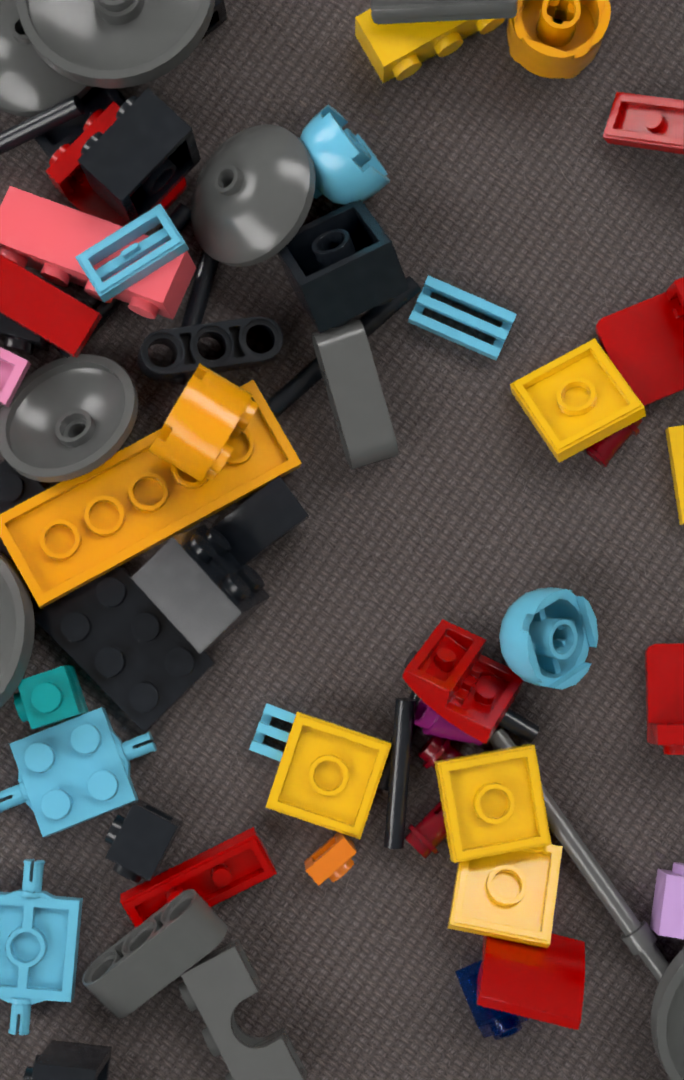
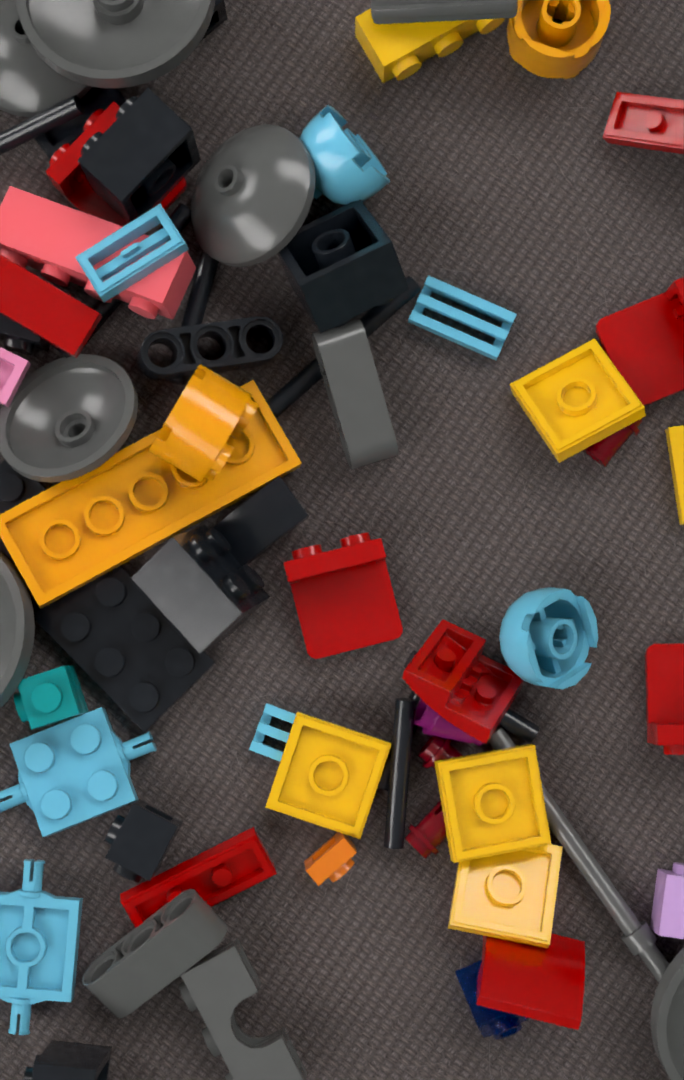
none -> red bracket [283,532,403,659]

